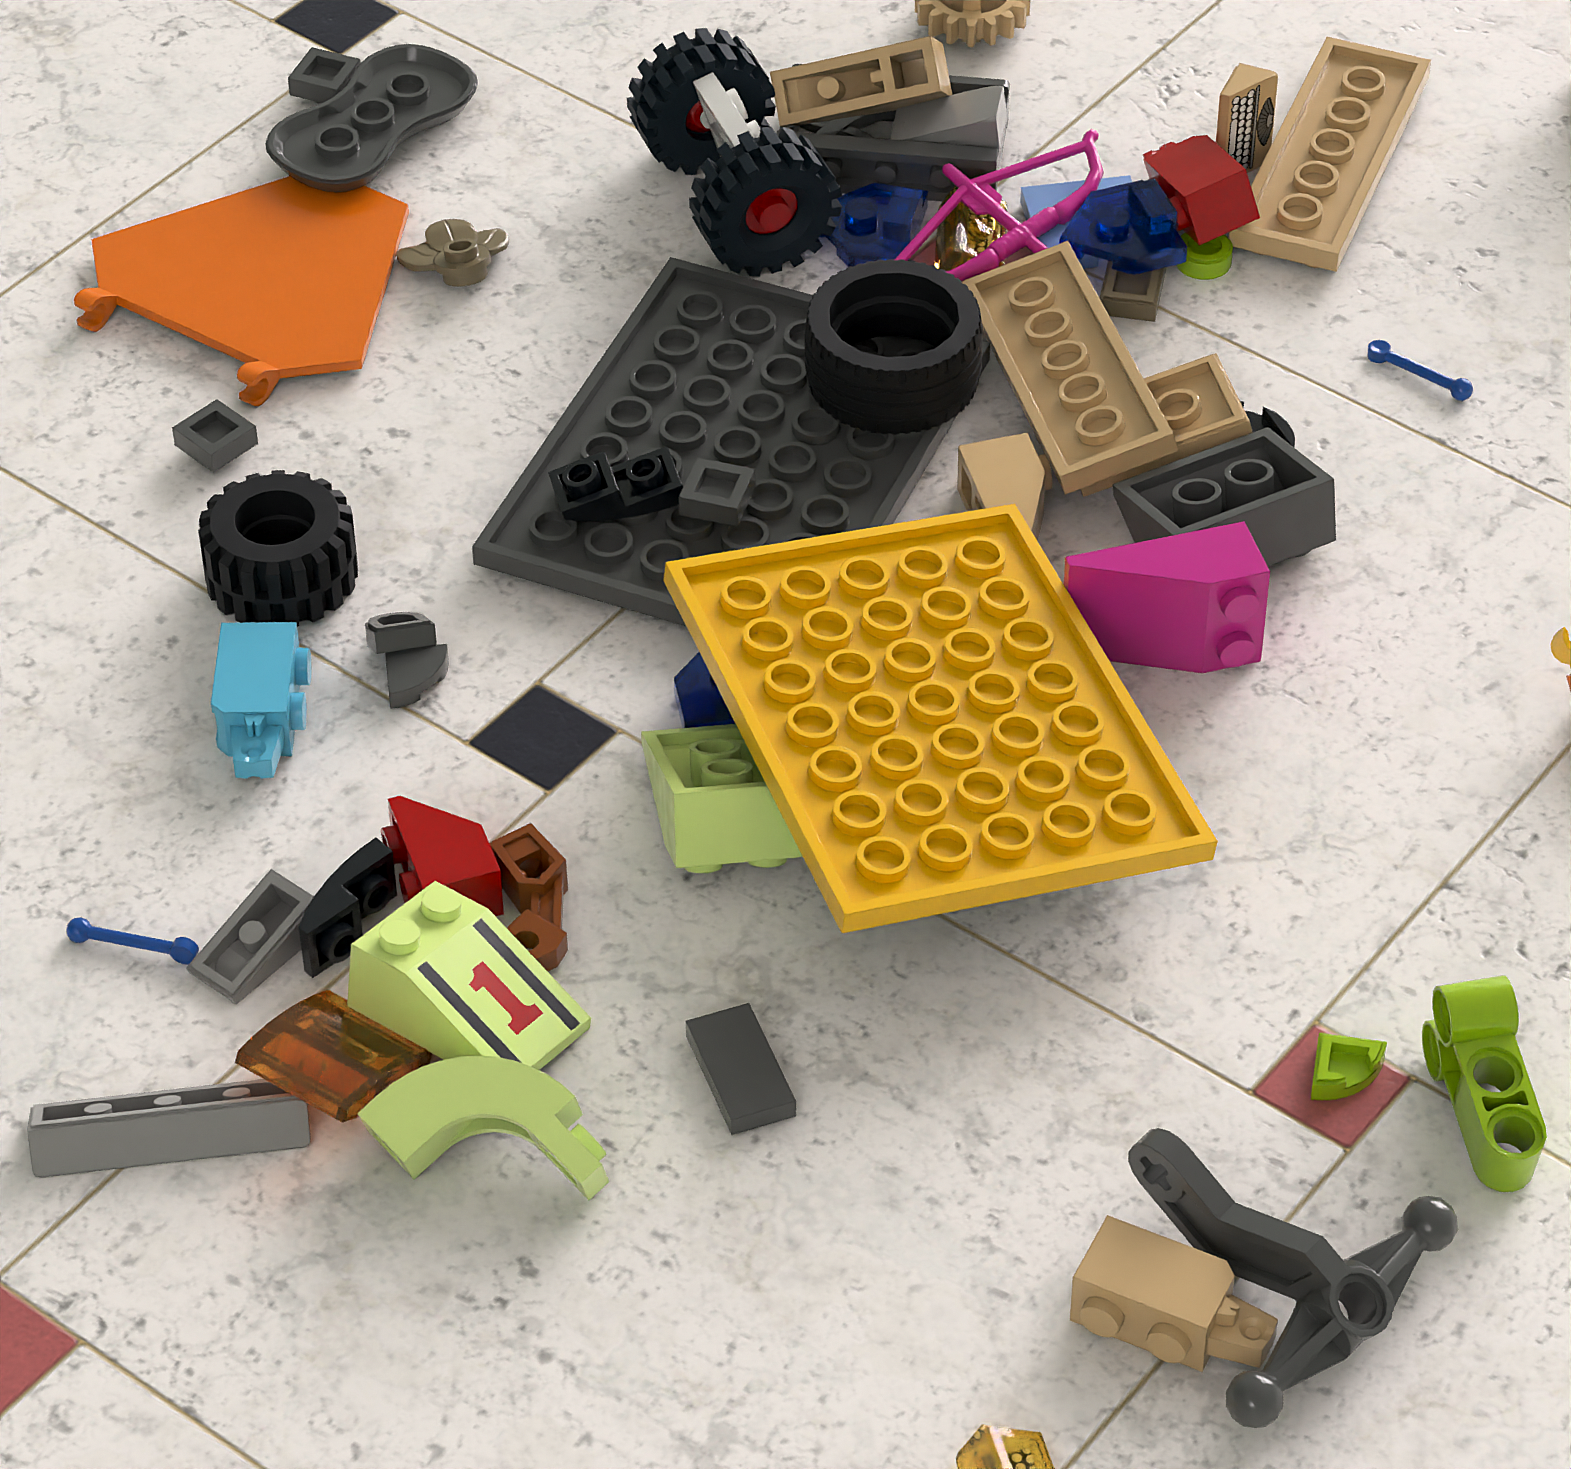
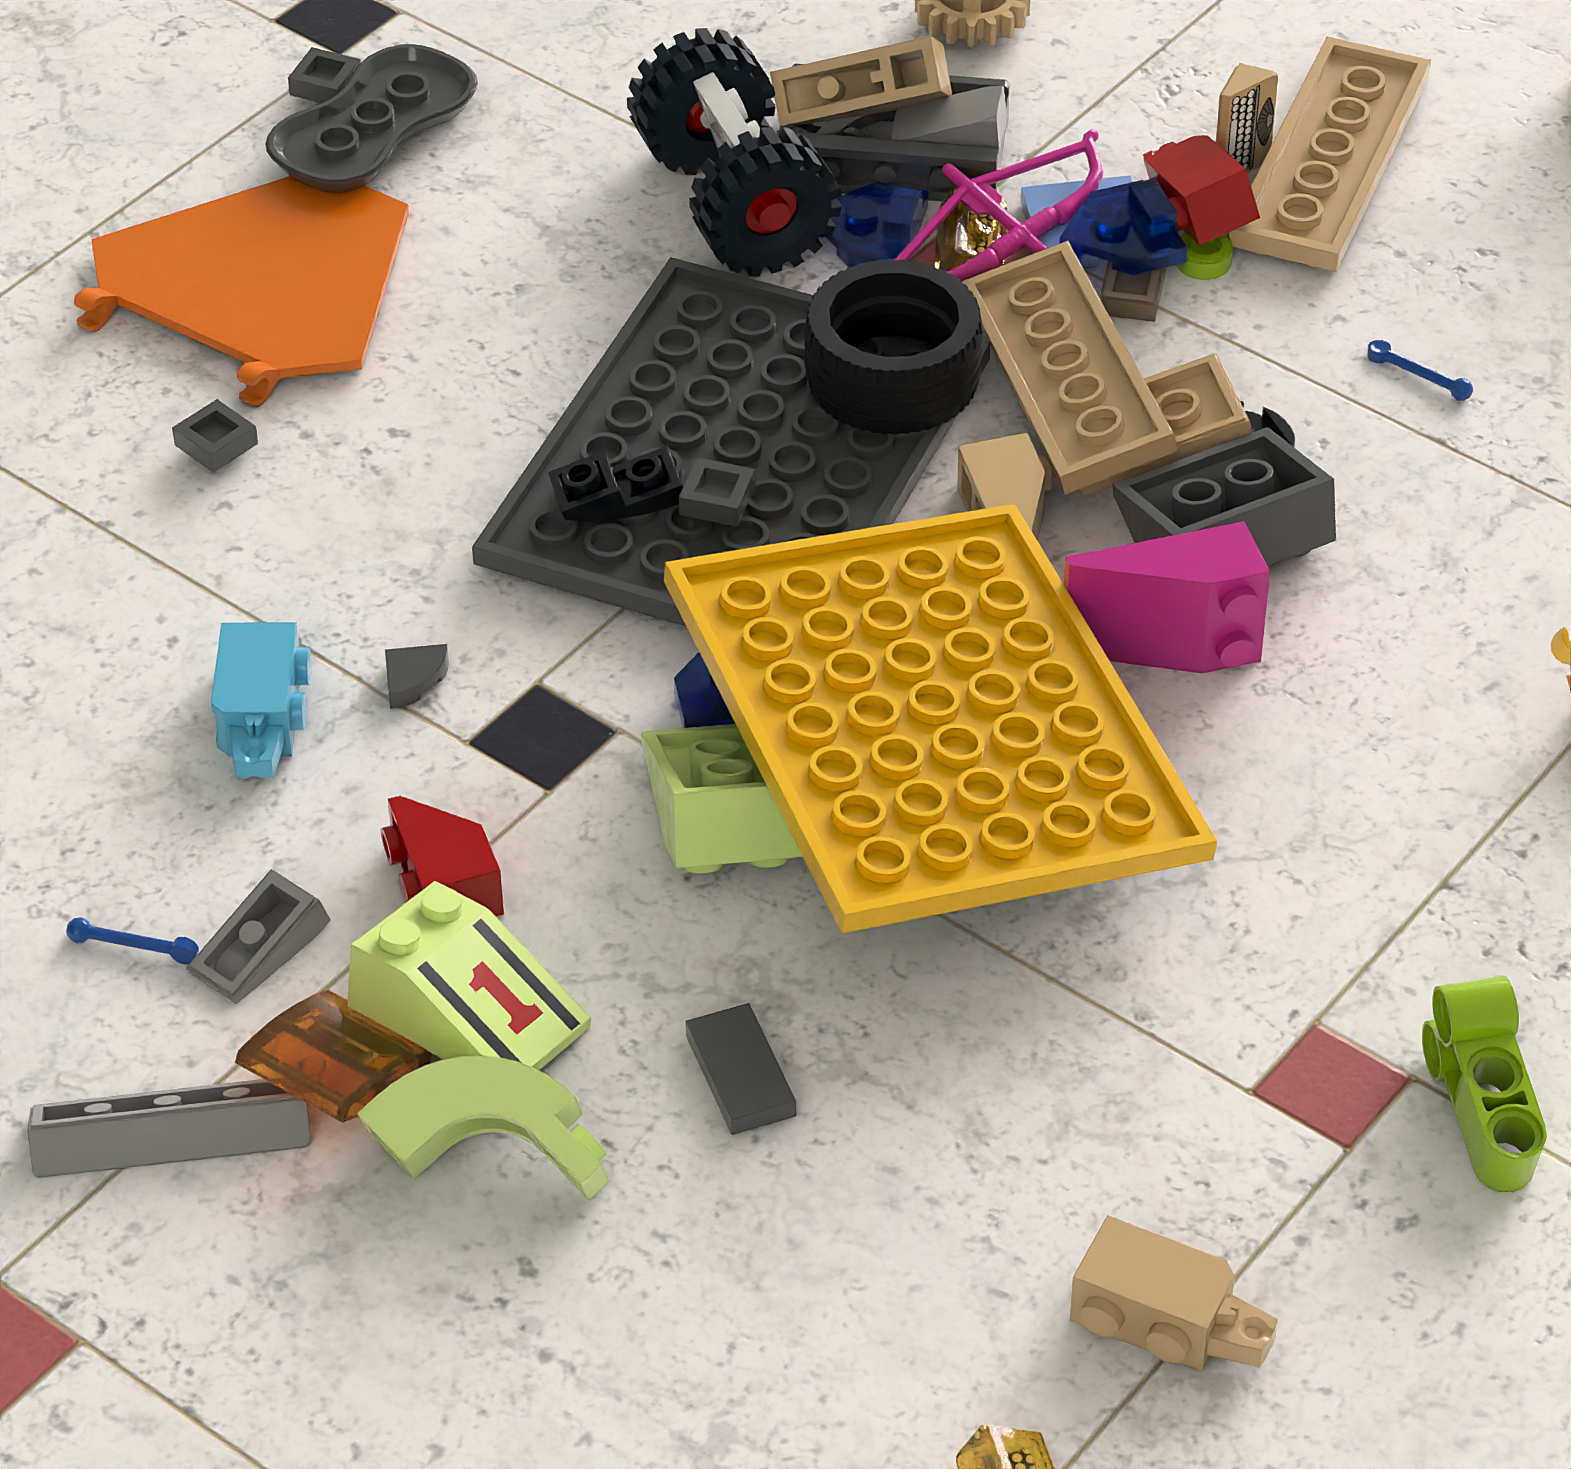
black tyre [198,470,358,627] -> none
black slope [299,837,397,978] -> none
dark grey tile [365,612,437,654] -> none
dark tan plate [396,219,509,287] -> none
dark orange piece [489,823,568,972] -> none
dark grey piece [1128,1128,1458,1428] -> none
lime tile [1310,1033,1387,1100] -> none

